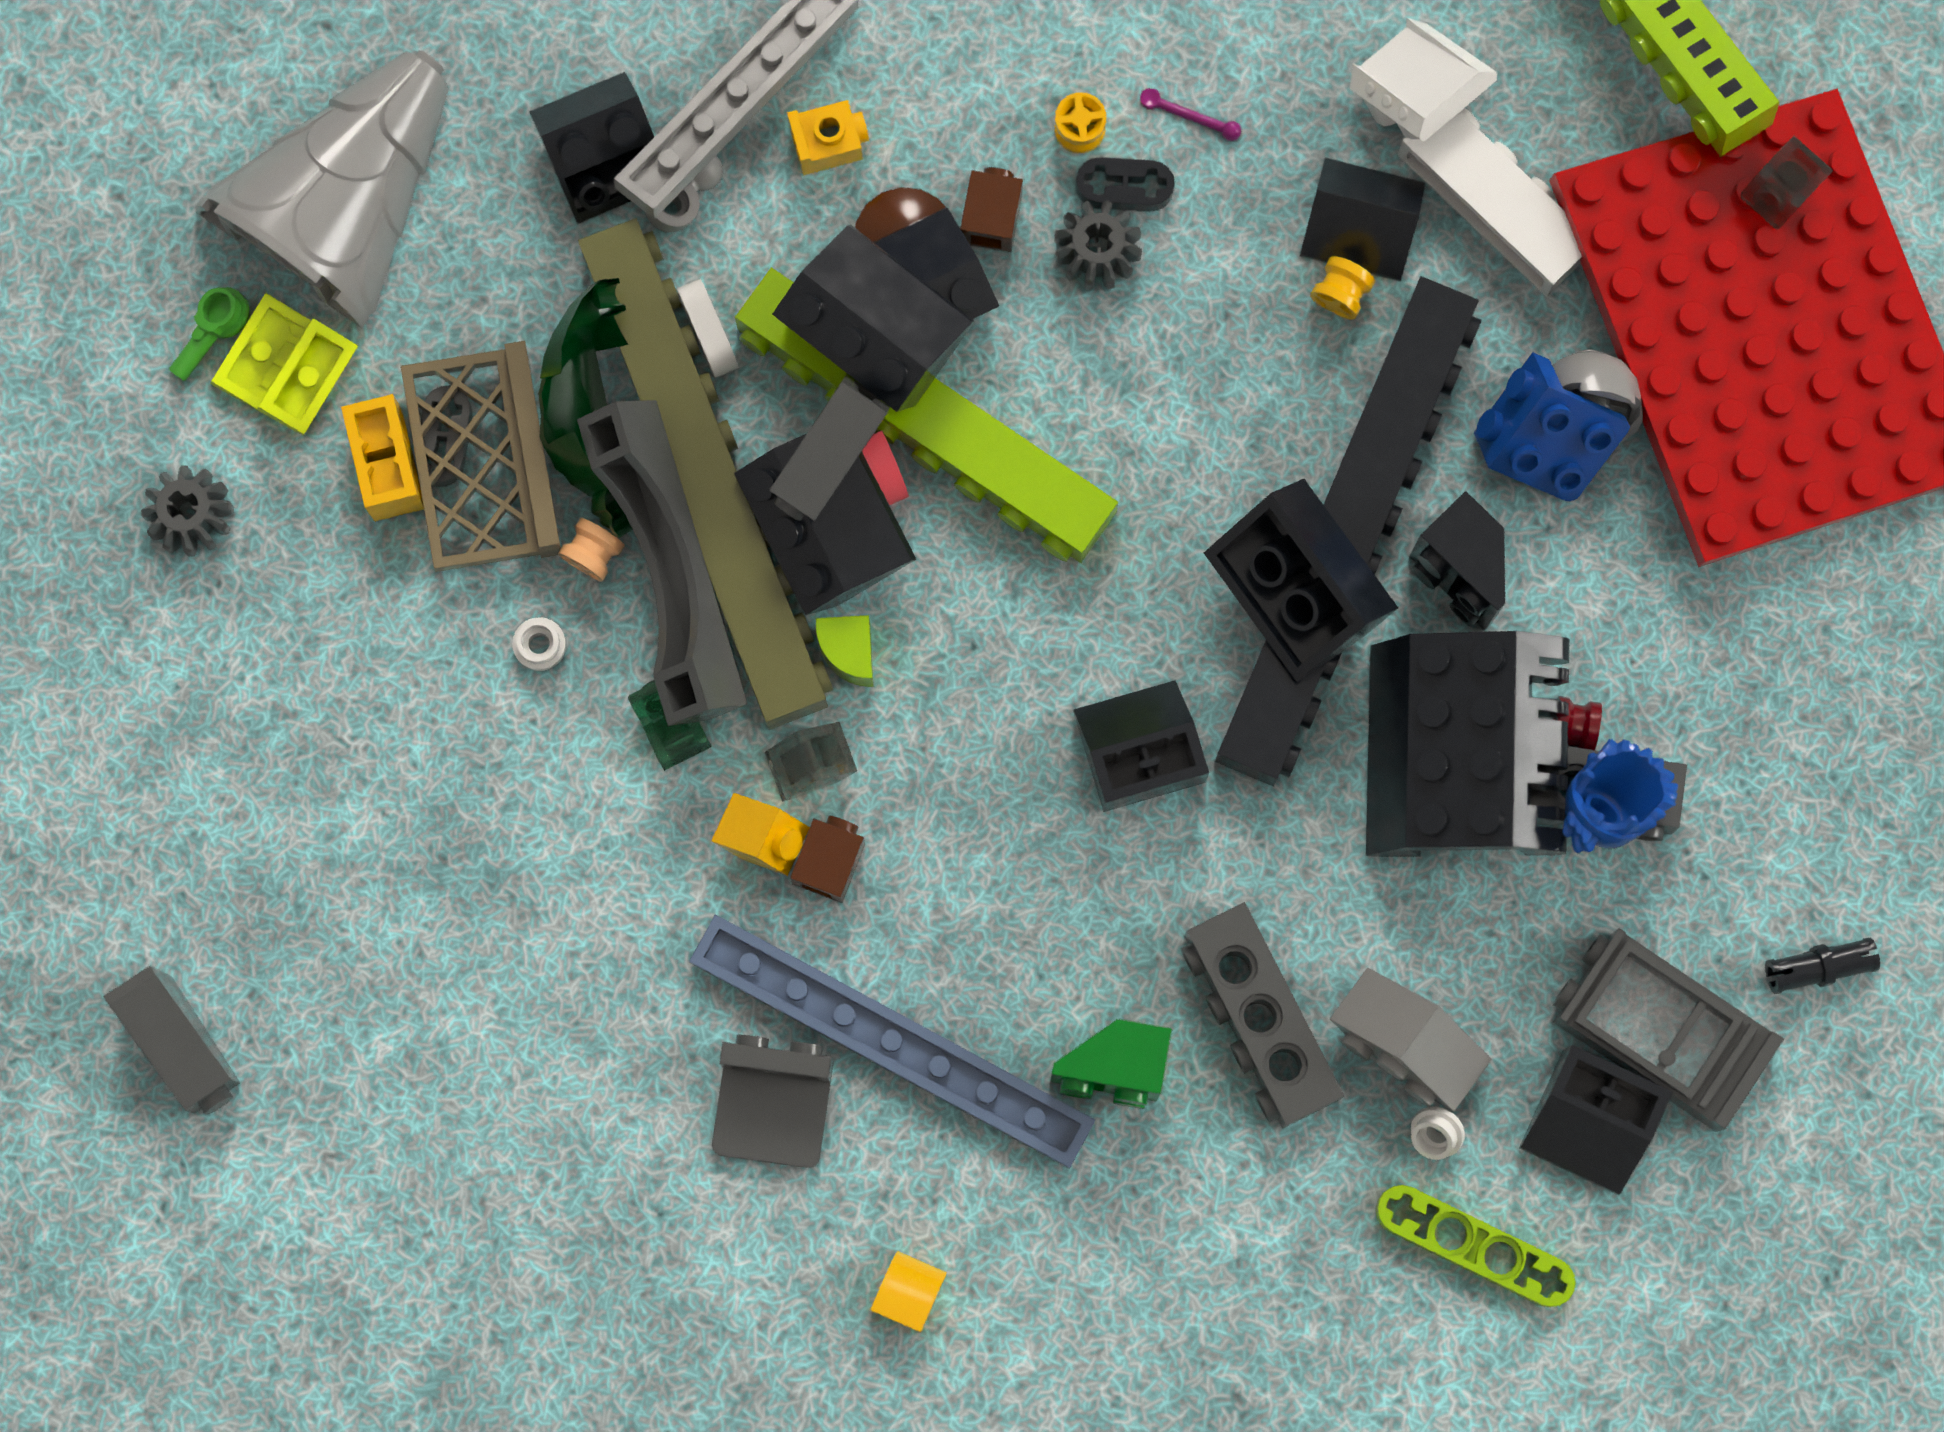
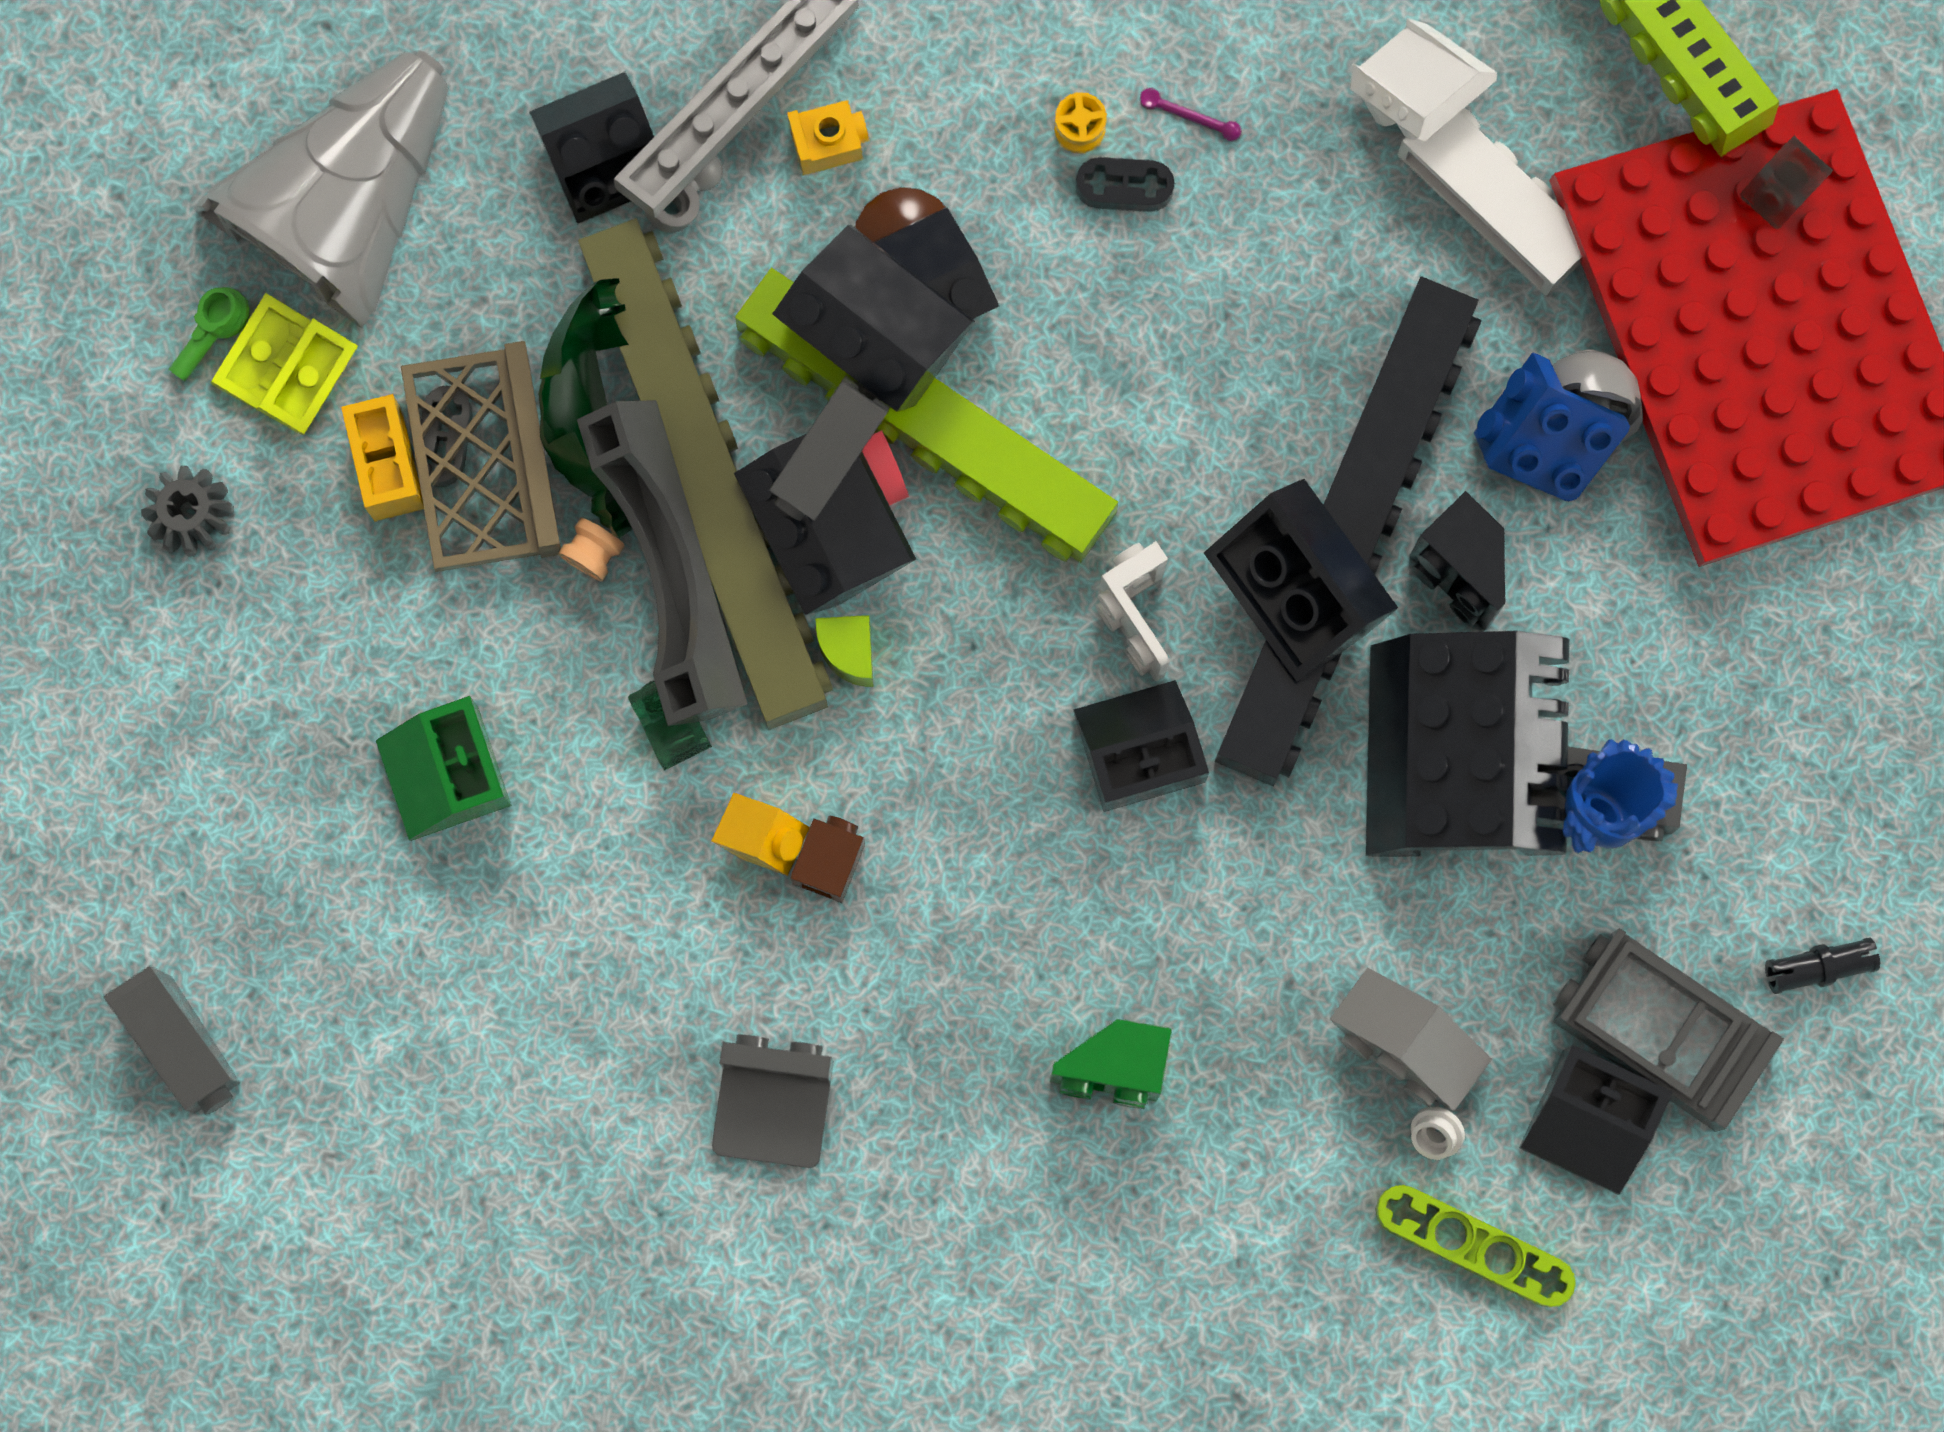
white plate [512,617,566,671] -> none
white beam [676,278,739,378] -> none
sand blue plate [689,914,1096,1169] -> none
clear smoke brick [764,722,857,802] -> none
yellow brick [870,1251,947,1333] -> none
reddish brown brick [960,167,1023,253] -> none
dark grey gear [1054,200,1142,291] -> none
dark grey brick [1181,902,1344,1129] -> none
black slope [1300,157,1426,281] -> none
yellow wheel [1310,256,1376,320] -> none
dark red wheel [1552,696,1602,750] -> none
none -> green slope [376,696,512,841]
none -> white bracket [1096,541,1170,682]

